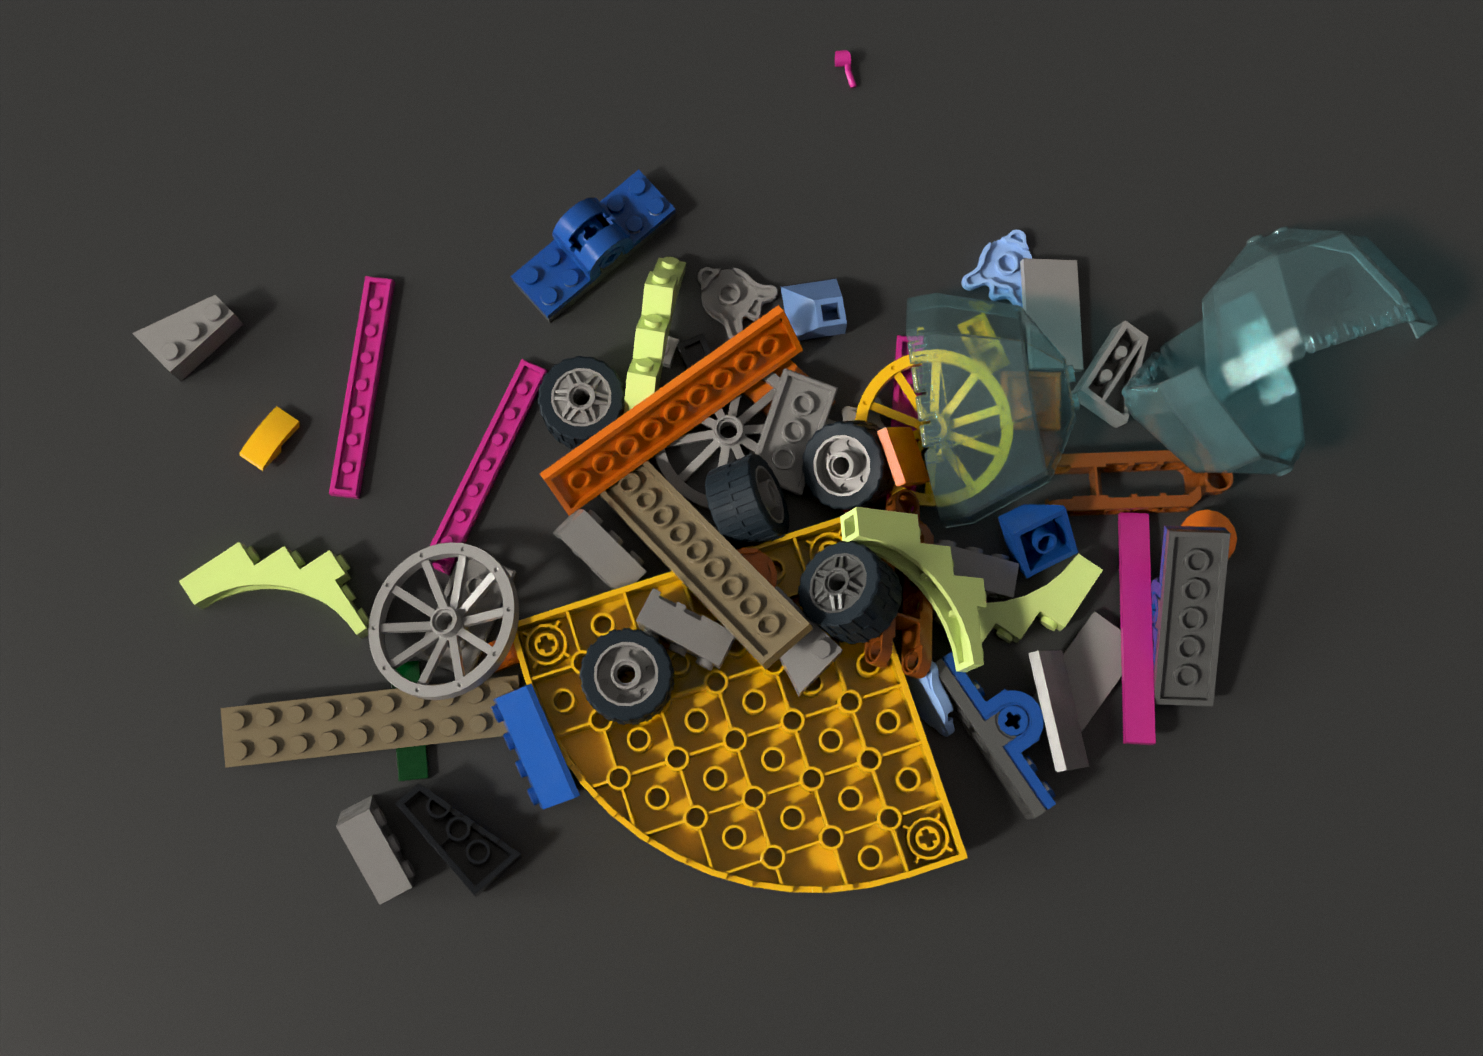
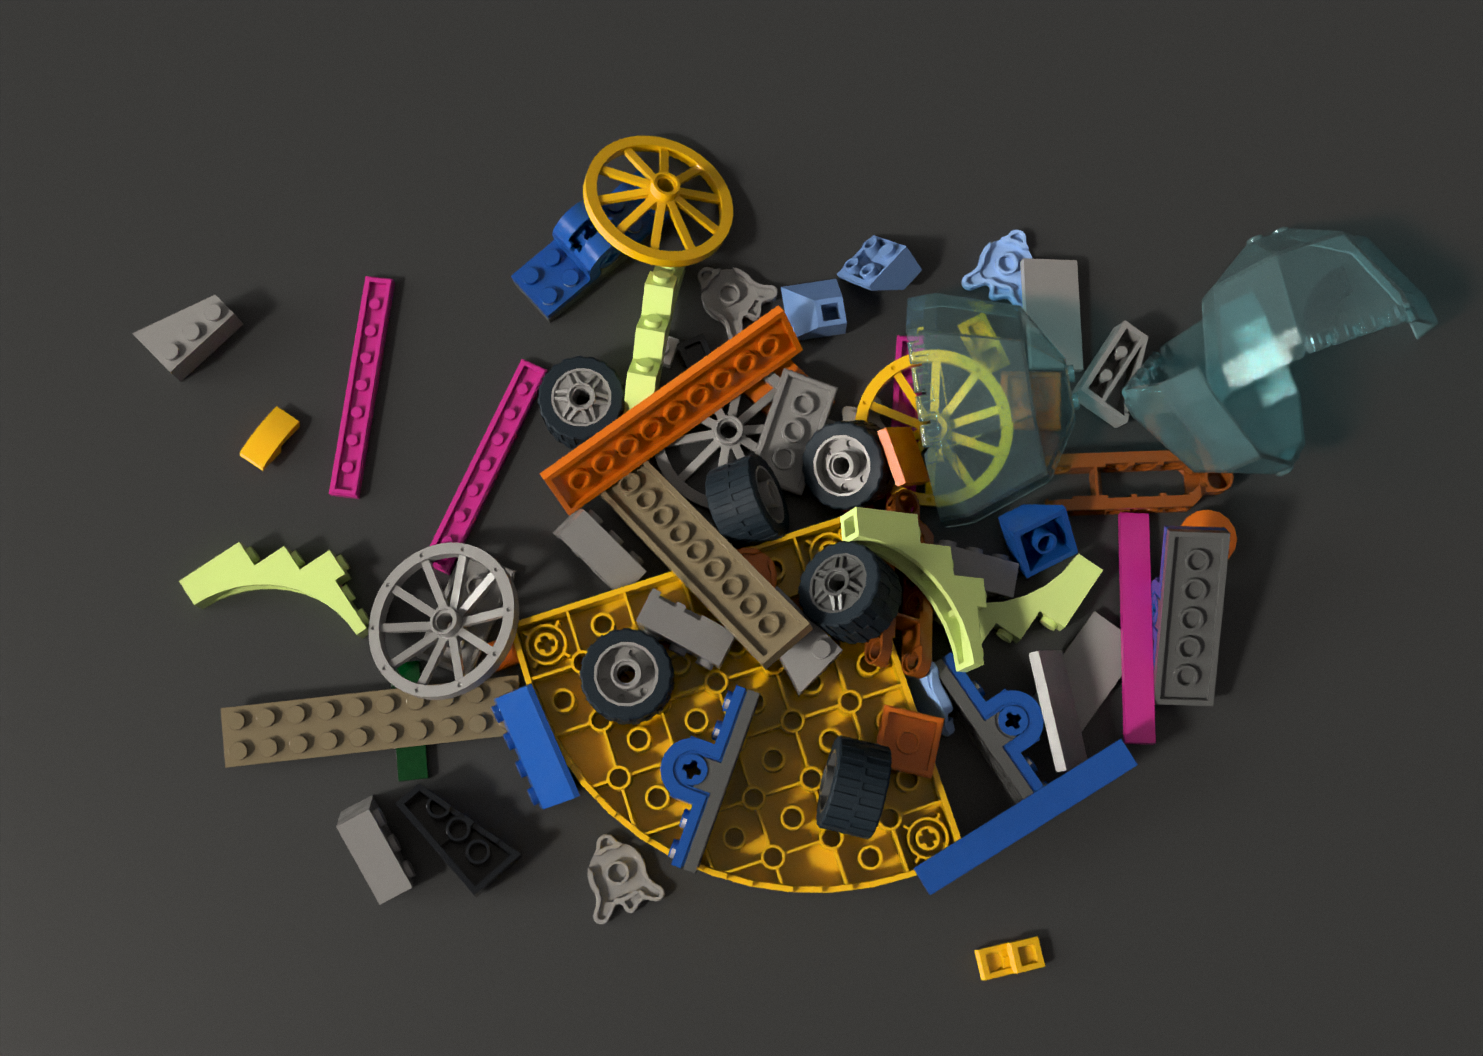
dark pink hand [835,50,857,89] -> none
none -> yellow wheel [583,136,733,267]
none -> light grey tile [588,834,665,924]
none -> piece [660,685,760,874]
none -> black wheel [816,735,892,839]
none -> medium blue slope [837,235,922,291]
none -> orange tile [876,705,944,779]
none -> blue tile [913,739,1138,895]
none -> yellow slope [974,936,1045,980]

